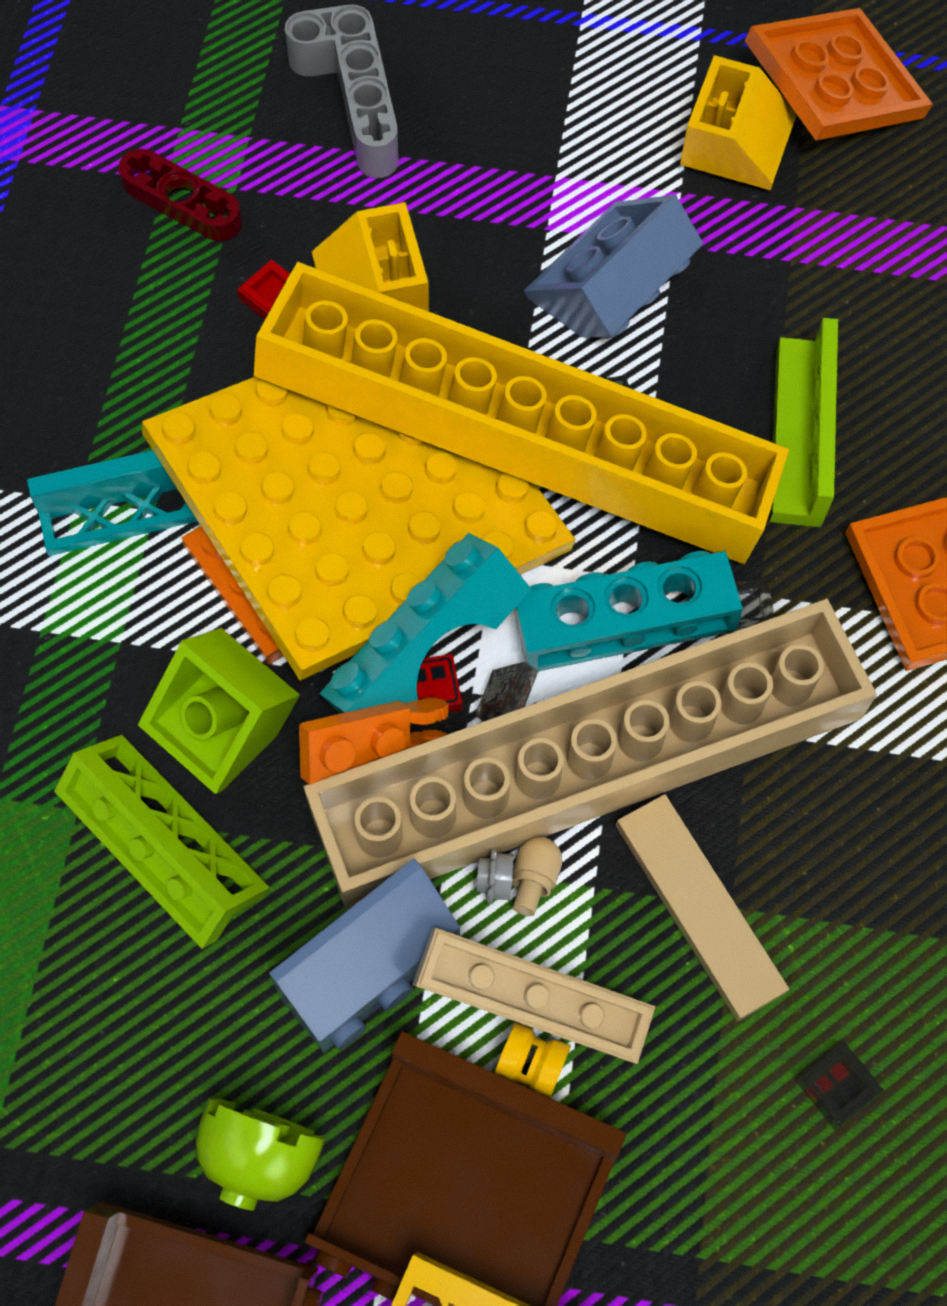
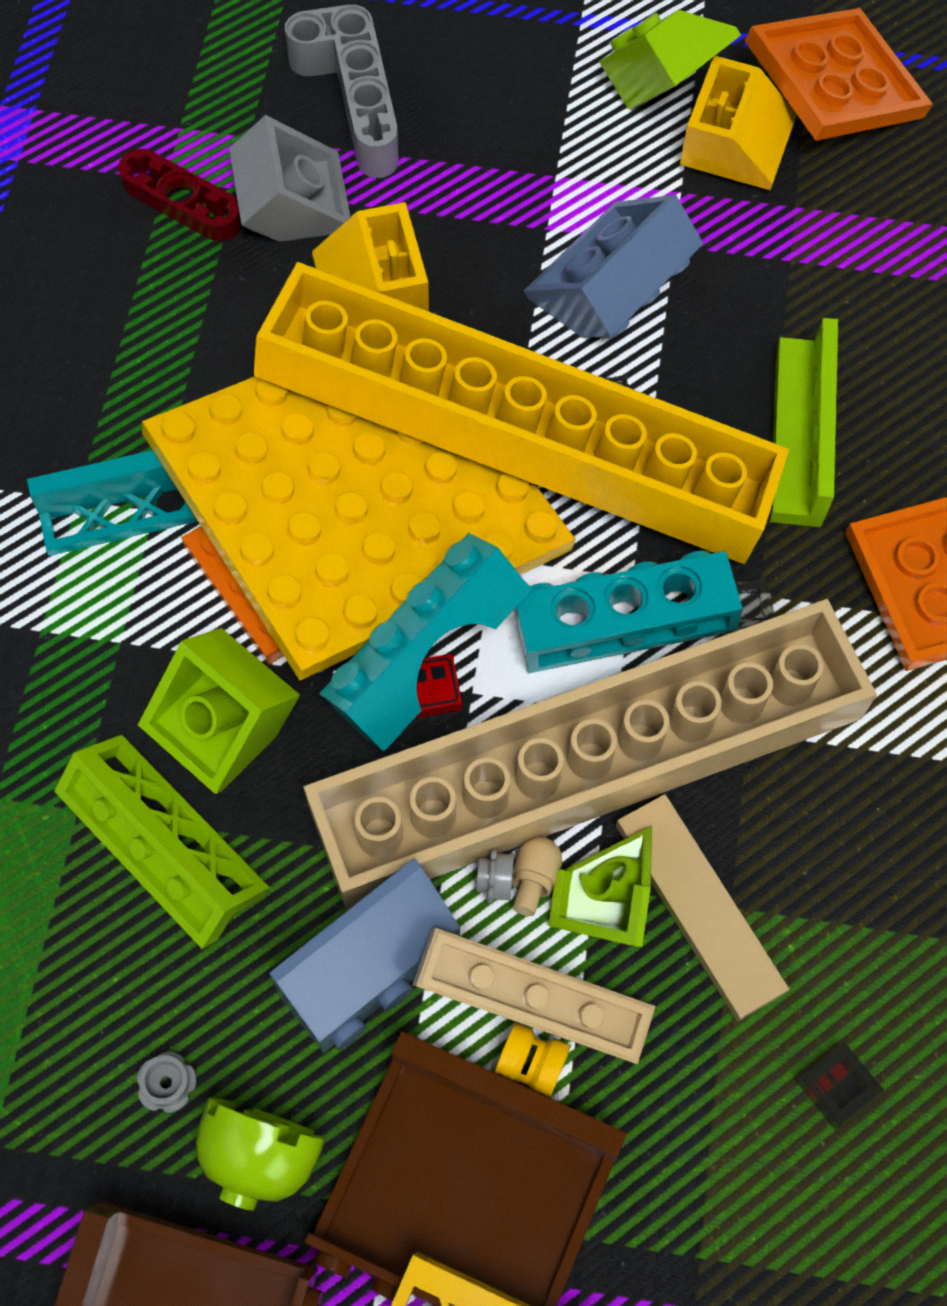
red tile [237,259,290,320] -> none
orange hinge [299,697,448,785] -> none
clear smoke tile [475,662,538,722] -> none
none -> light grey plate [137,1052,197,1113]
none -> light grey slope [229,115,351,242]
none -> lime slope [548,825,652,947]
none -> lime slope [599,10,741,110]

